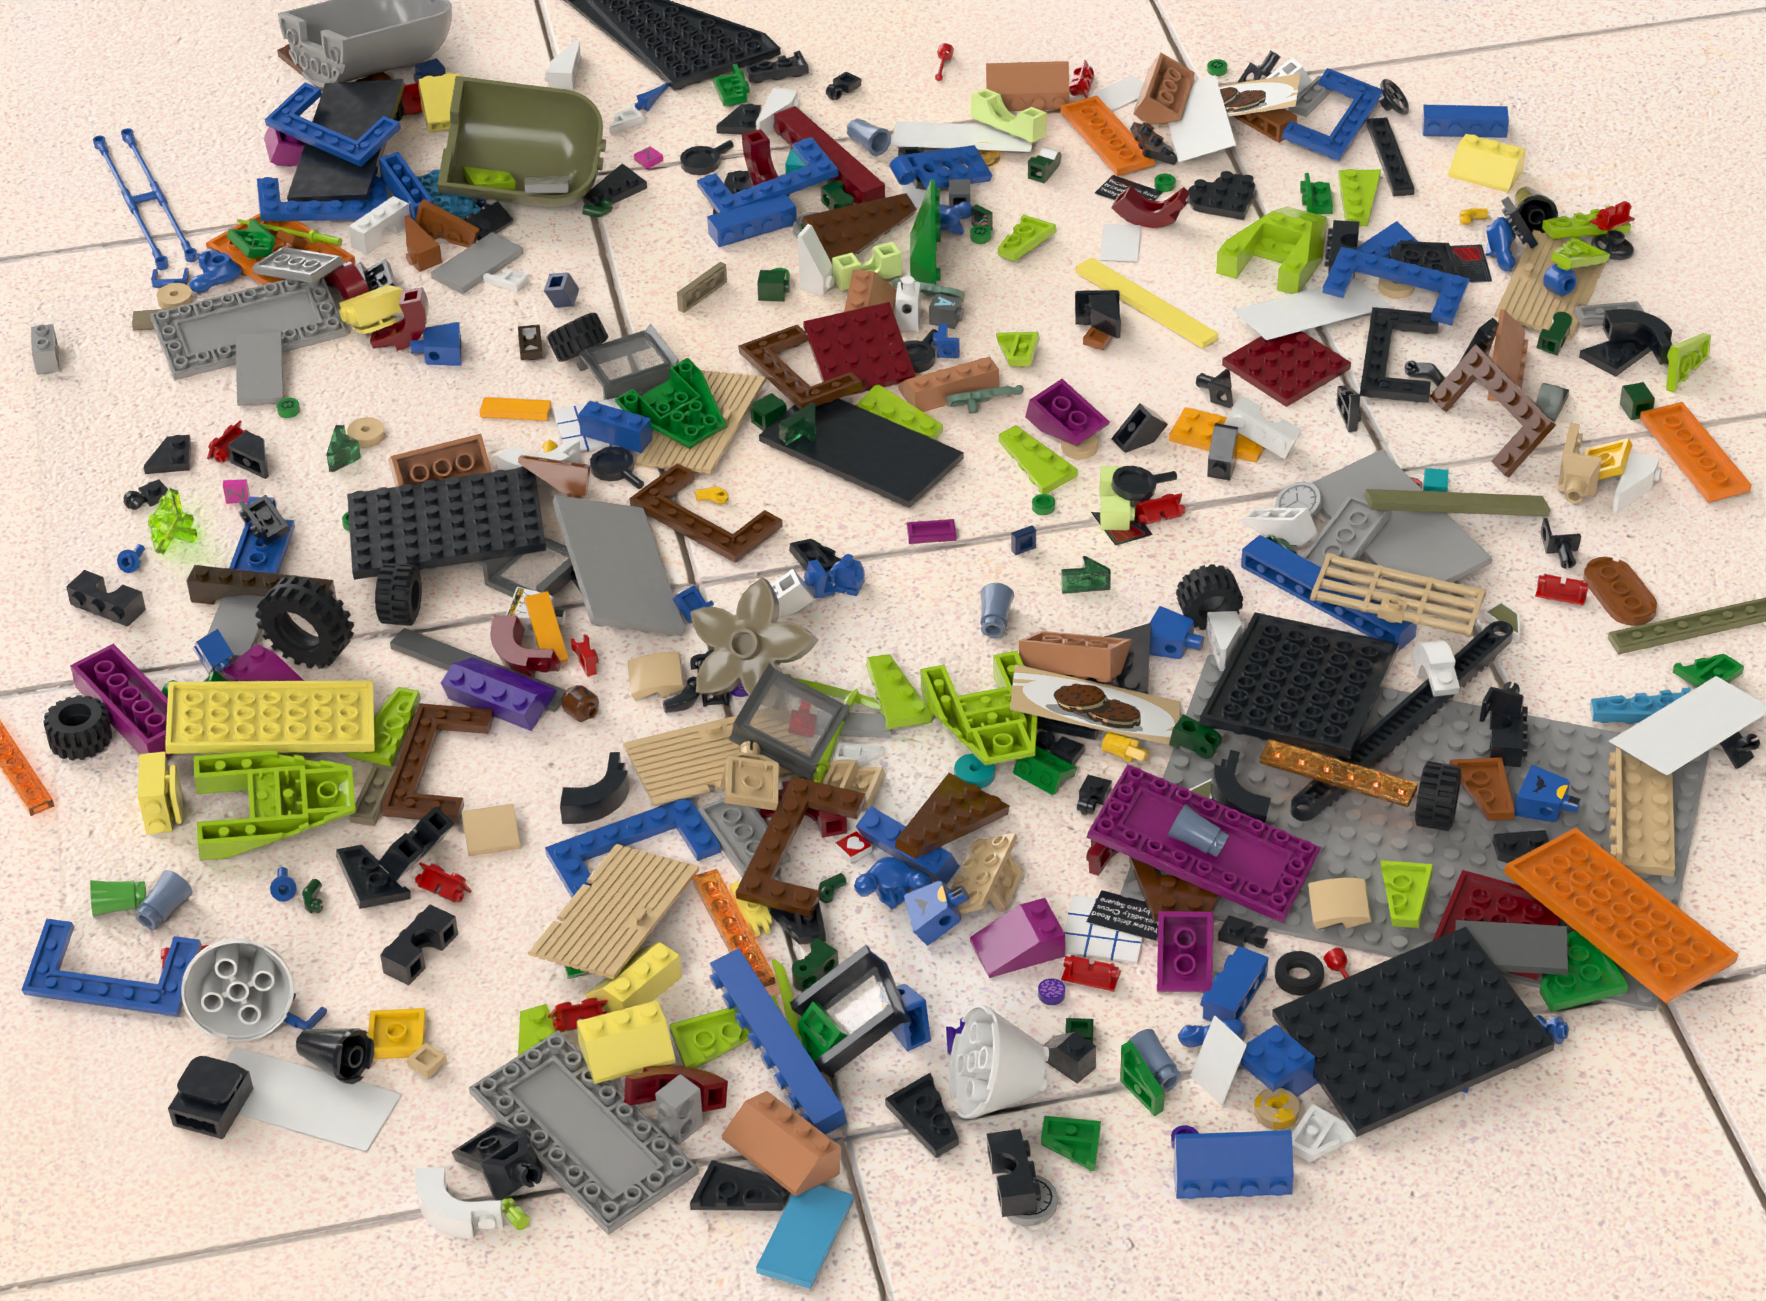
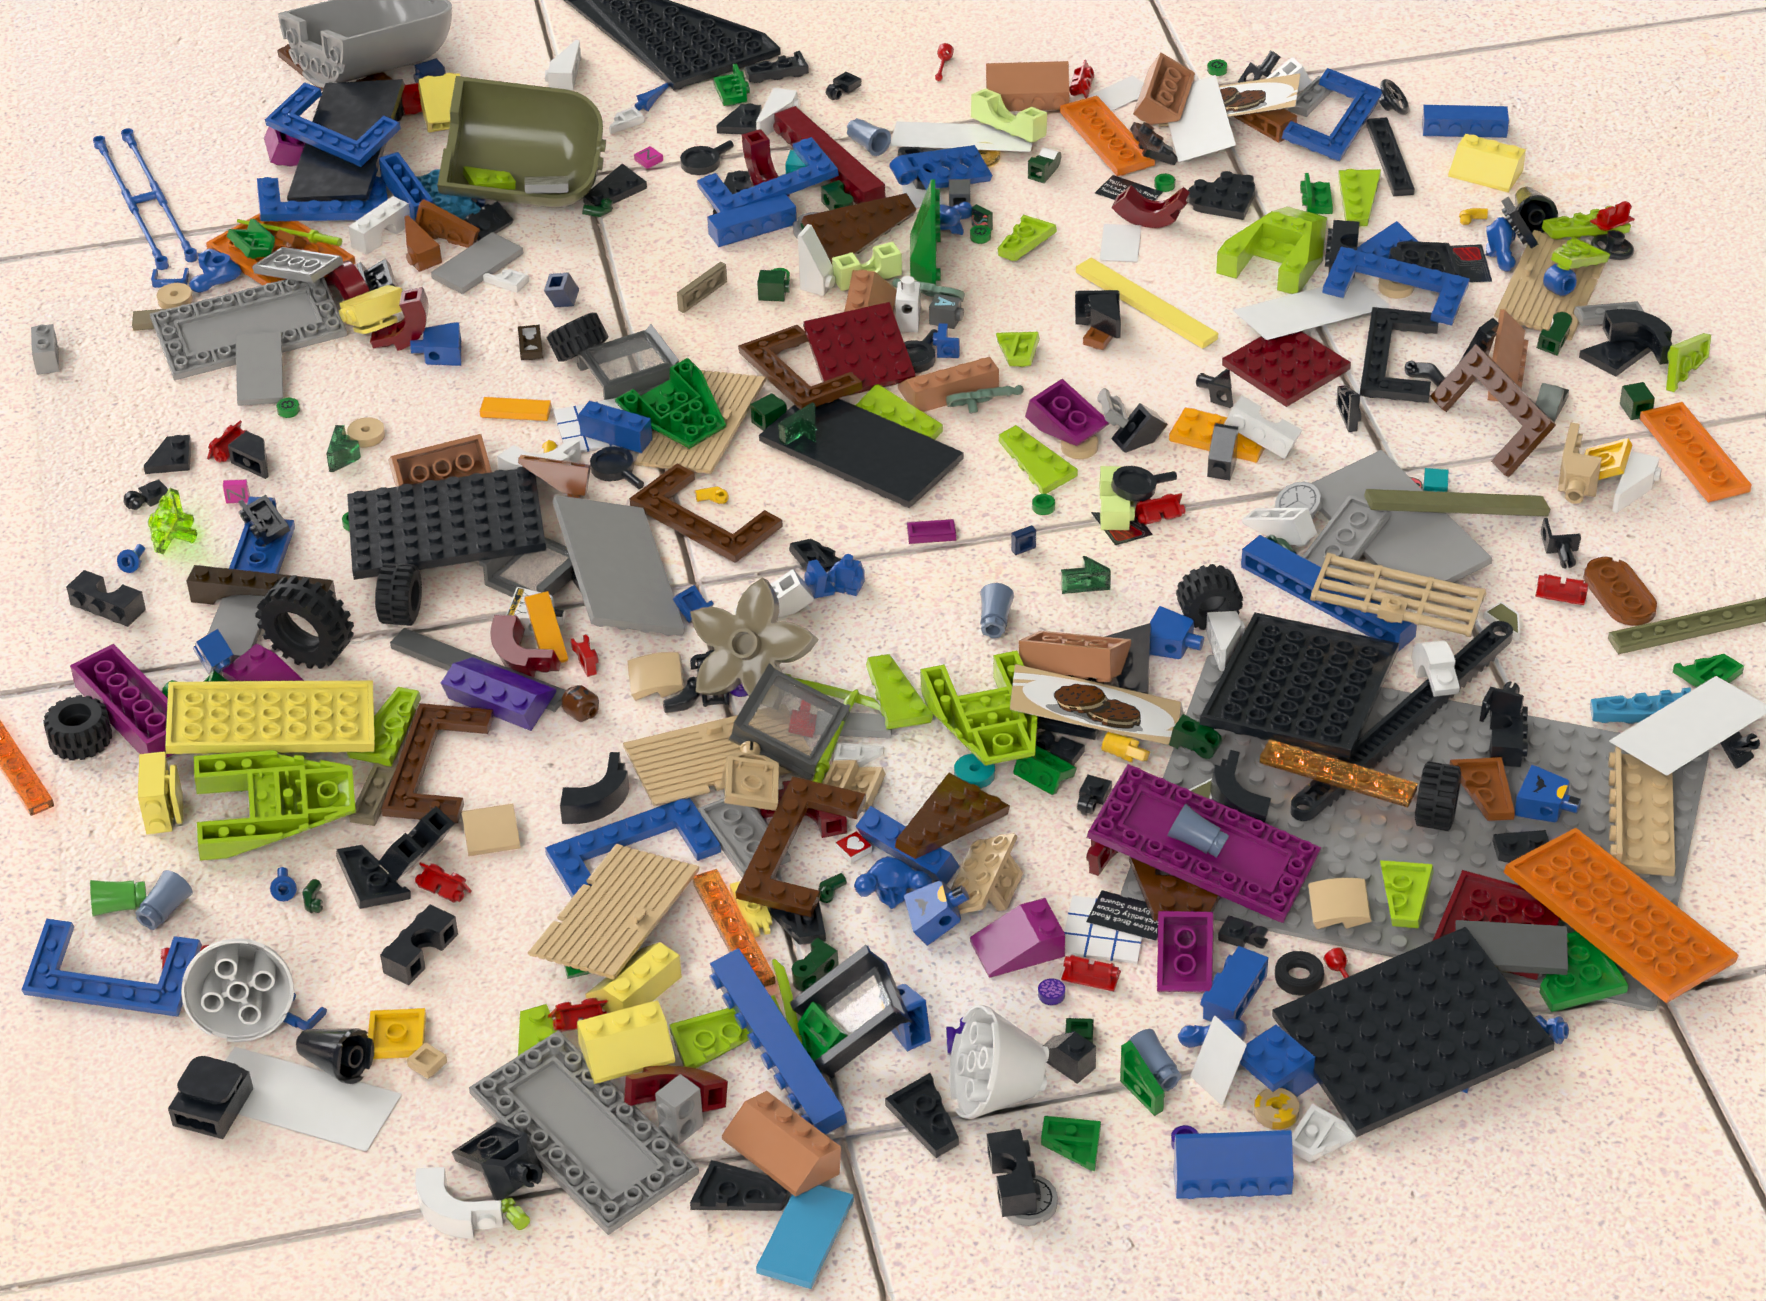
none -> light grey hinge [1097,388,1129,428]

